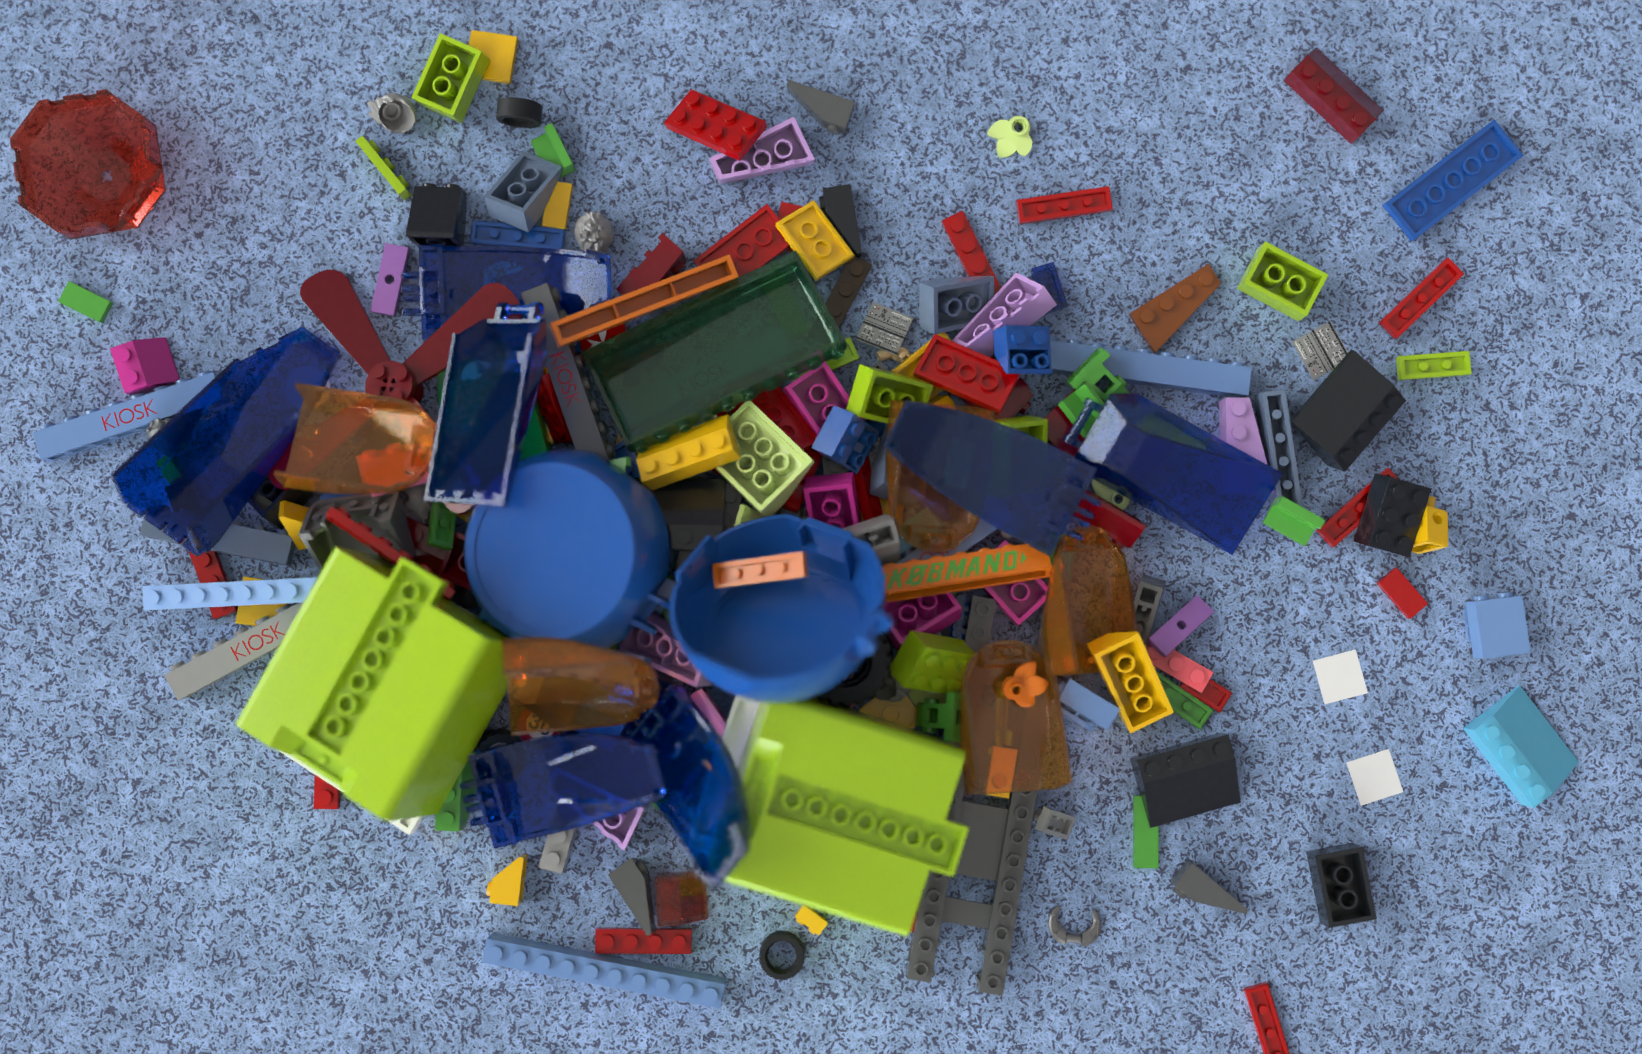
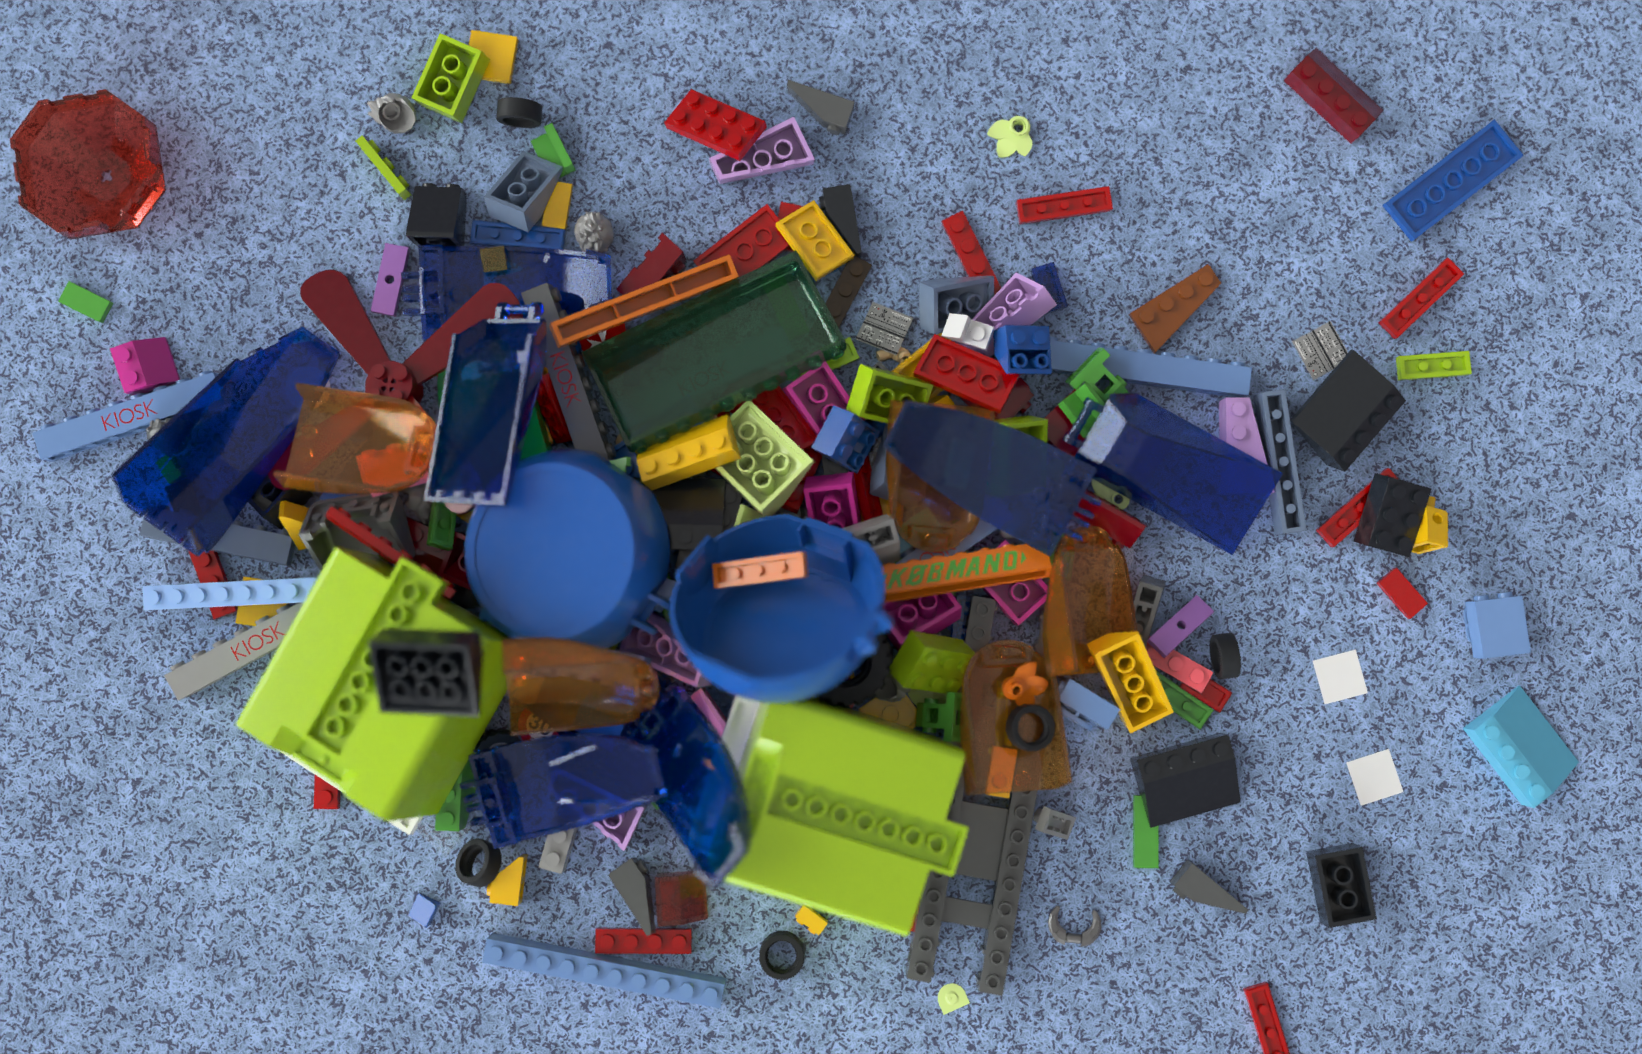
lime brick [1236,241,1328,321] -> none
bright green panel [1262,496,1325,546] -> none
none -> black slope [368,628,483,717]
none -> slope [408,893,441,928]
none -> black tyre [455,838,502,888]
none -> clear yellow tile [480,245,508,272]
none -> yellowish green piece [938,983,970,1015]
none -> white slope [941,313,995,351]
none -> black tyre [1006,704,1055,751]
none -> black tyre [1210,633,1241,679]

